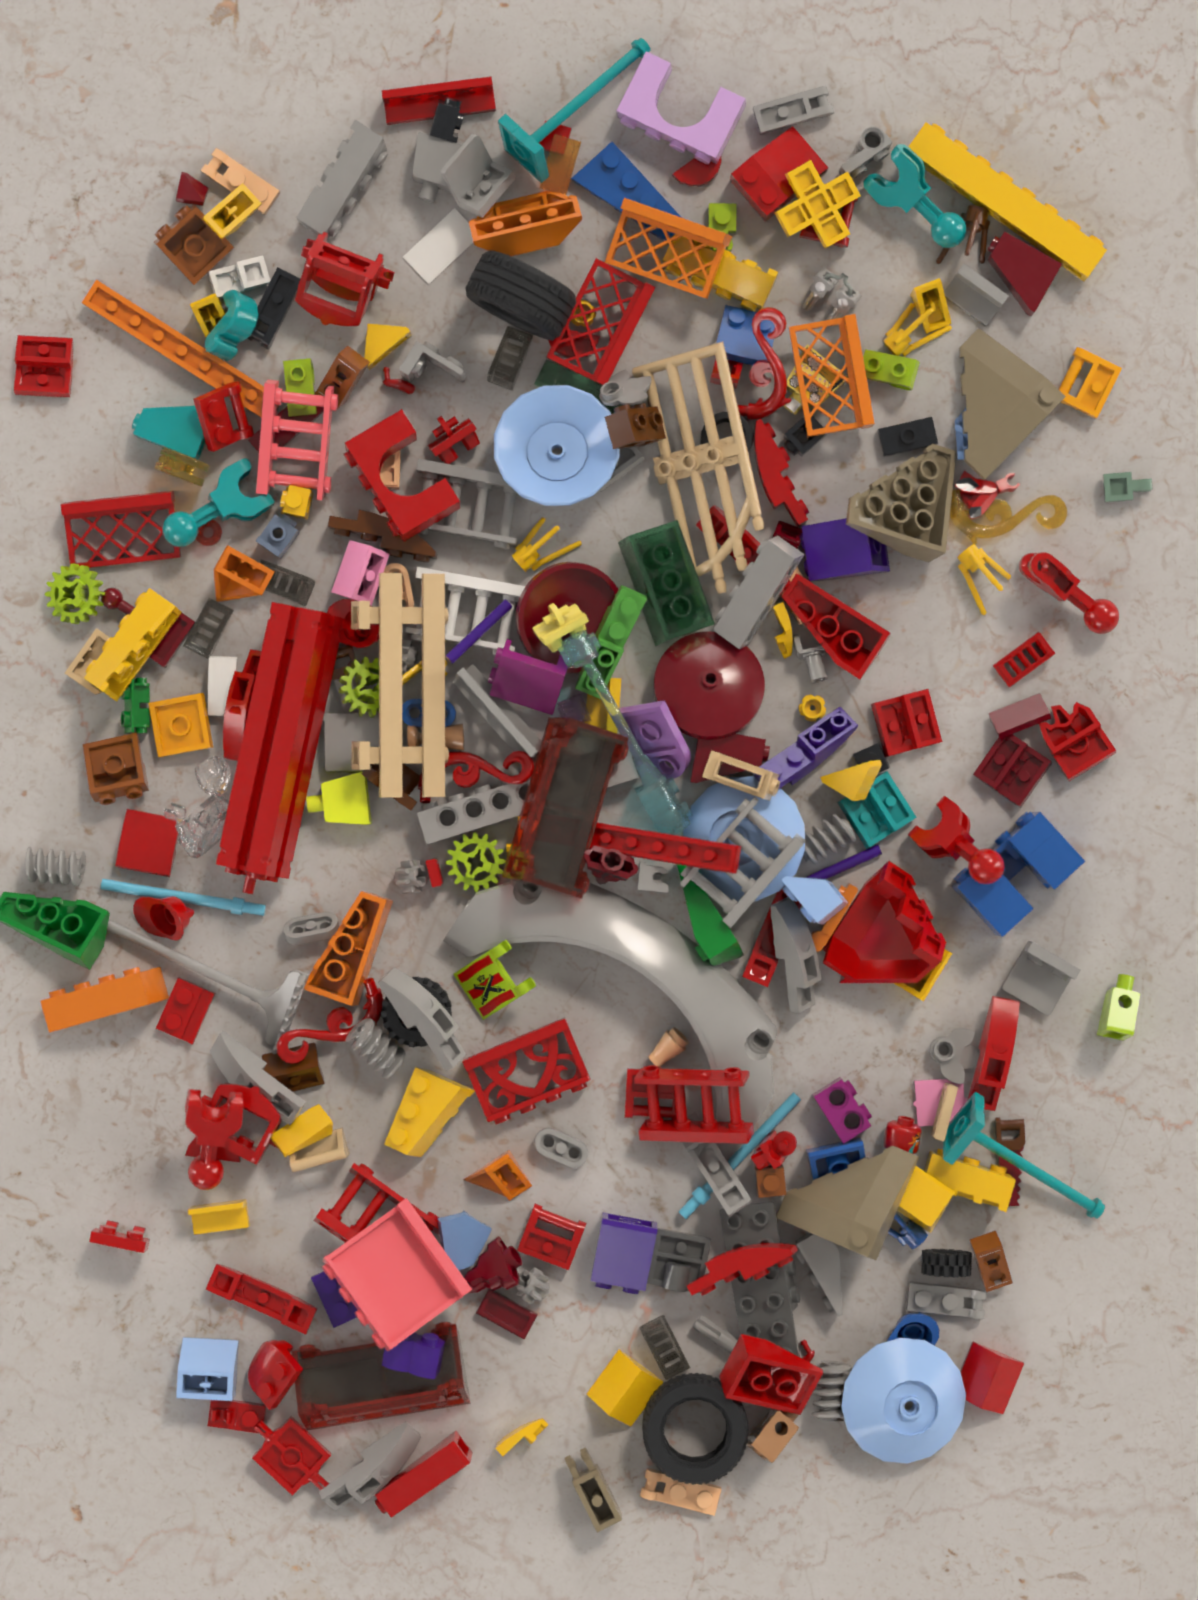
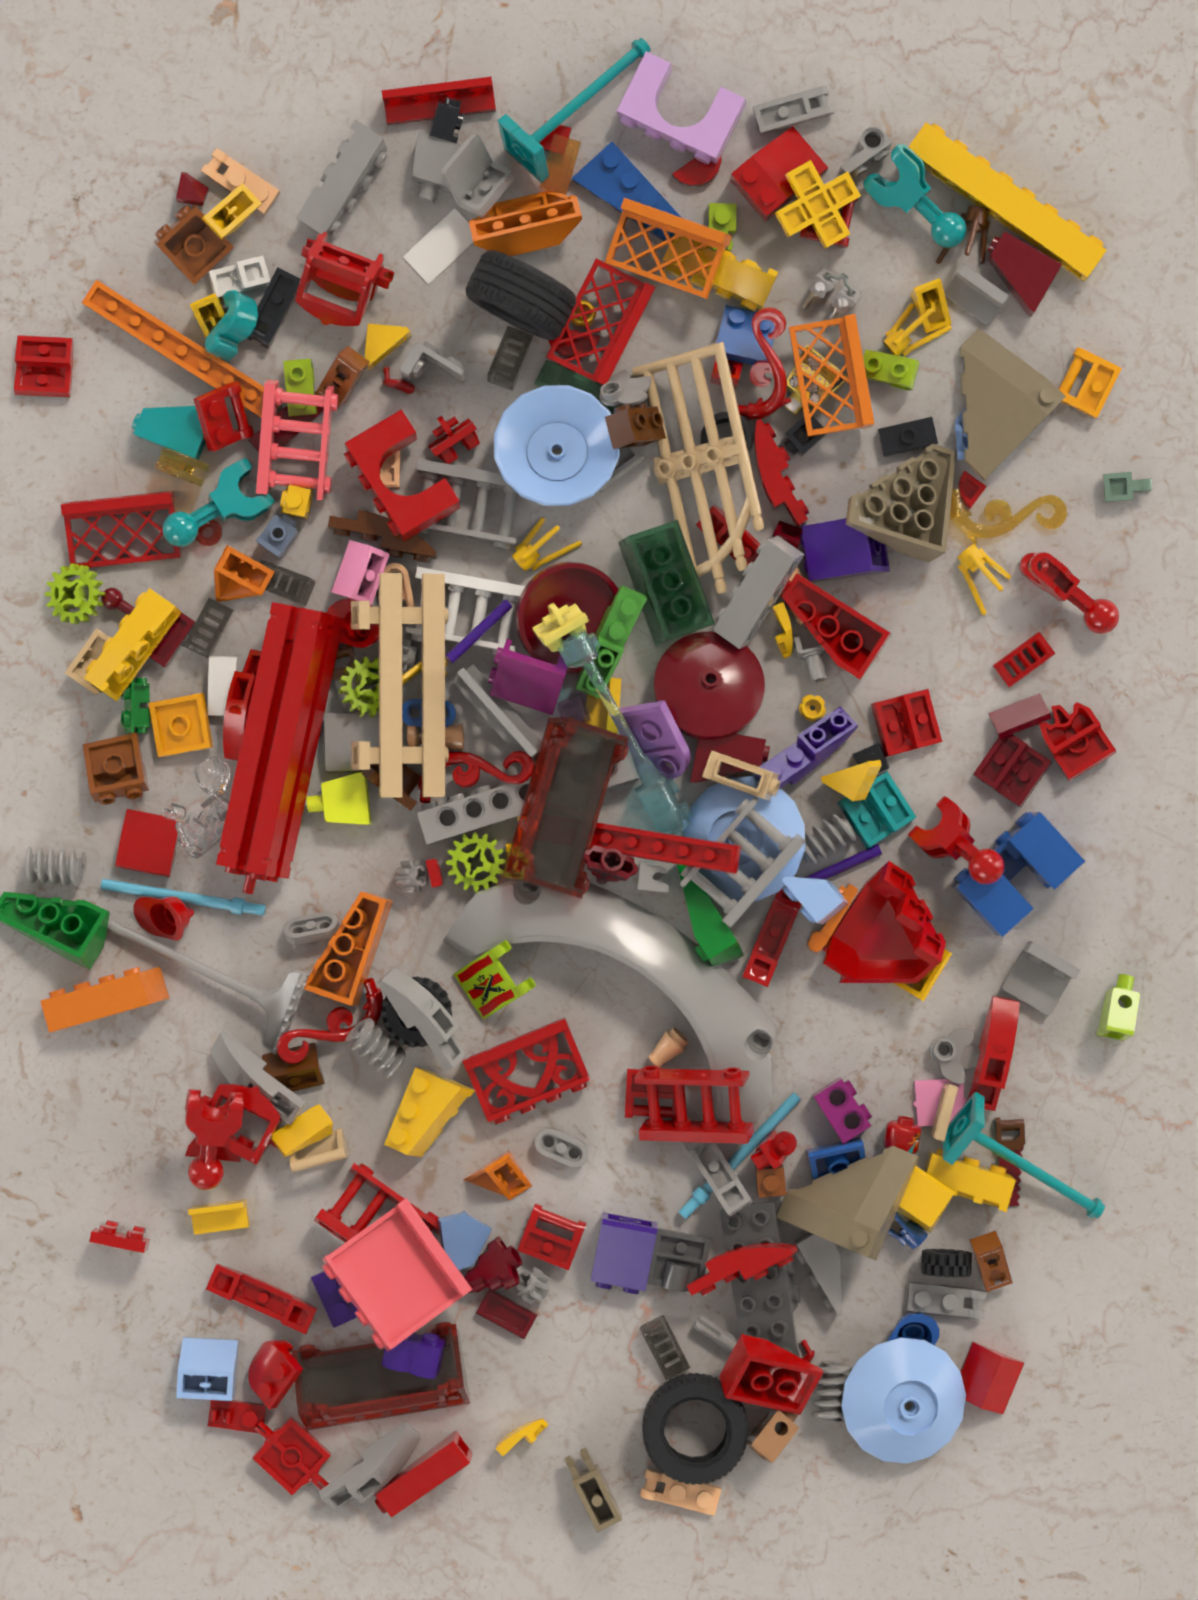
red plate [156,977,216,1044] -> none
yellow slope [586,1349,664,1427] -> none
light grey slope [770,897,822,1013] -> none
piece [955,473,1020,519] -> none

